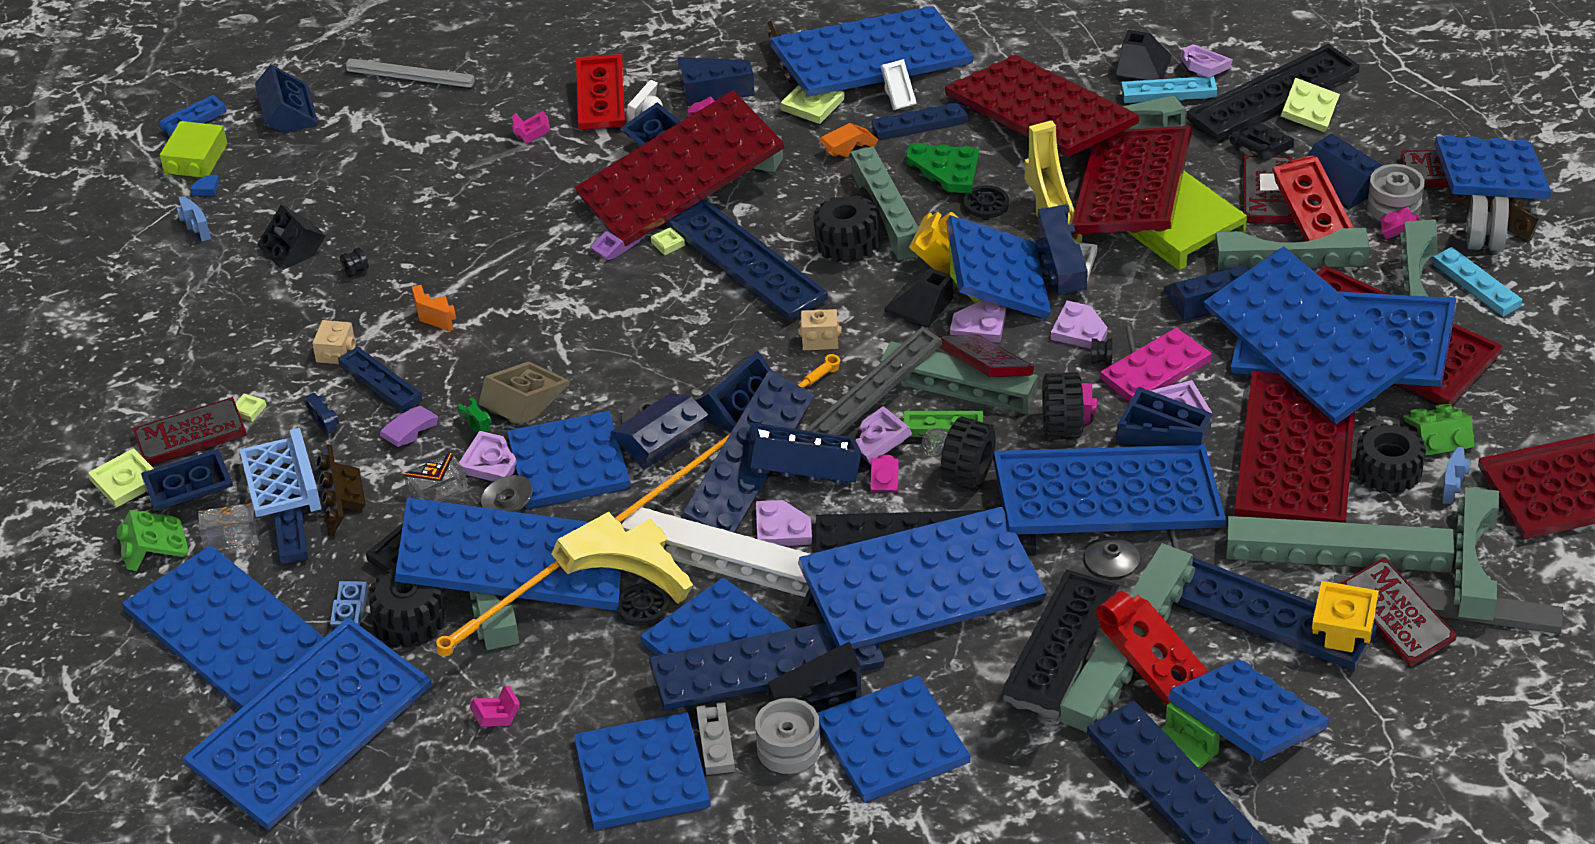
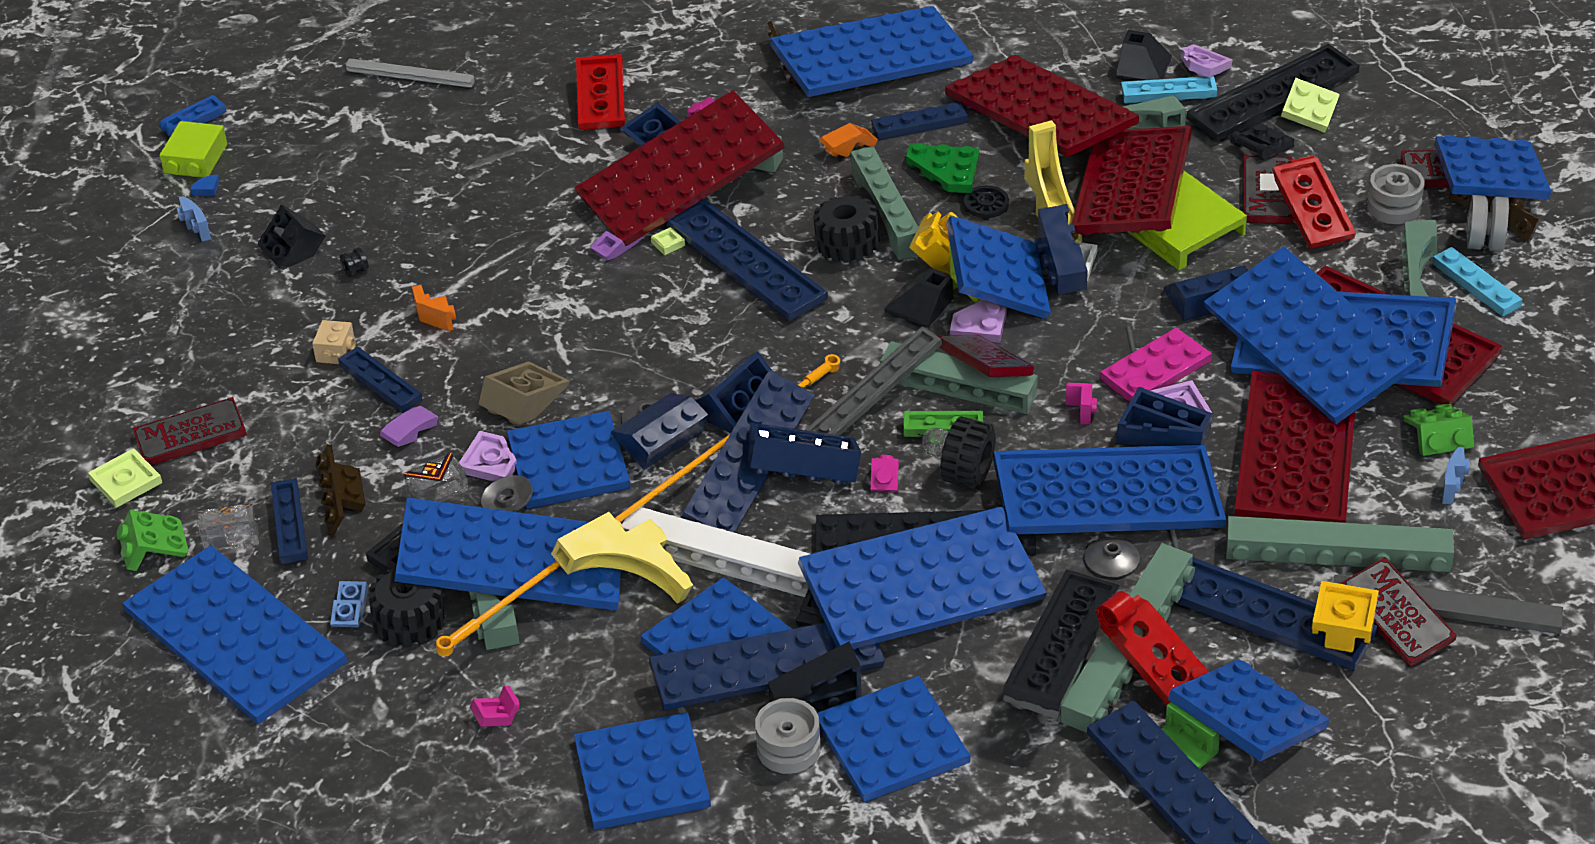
dark blue slope [141,449,233,513] -> none
blue plate [183,617,432,830] -> none
yellowish green tile [236,394,267,422] -> none
light blue fence [240,428,321,517] -> none
dark blue slope [255,64,318,133] -> none
dark blue plate [304,393,339,435] -> none
green plate [457,397,492,435] -> none
dark pink bracket [512,111,550,144] -> none
black wheel [617,583,669,626] -> none
white tile [626,80,663,123] -> none
dark blue wedge [678,57,755,106] -> none
light grey plate [696,702,735,775] -> none
lavender plate [756,500,812,546] -> none
yellowish green plate [780,85,844,124] -> none
tan head [798,309,842,350] -> none
lavender plate [856,406,912,464] -> none
white tile [880,59,917,111] -> none
black tyre [1042,372,1084,439] -> none
lavender plate [1051,301,1107,349] -> none
black wheel [1091,338,1113,364] -> none
sand green arch [1215,228,1370,270] -> none
dark blue slope [1306,134,1383,210] -> none
black tyre [1354,423,1426,493] -> none
dark pink bracket [1381,207,1420,240] -> none
sand green arch [1453,487,1499,621] -> none

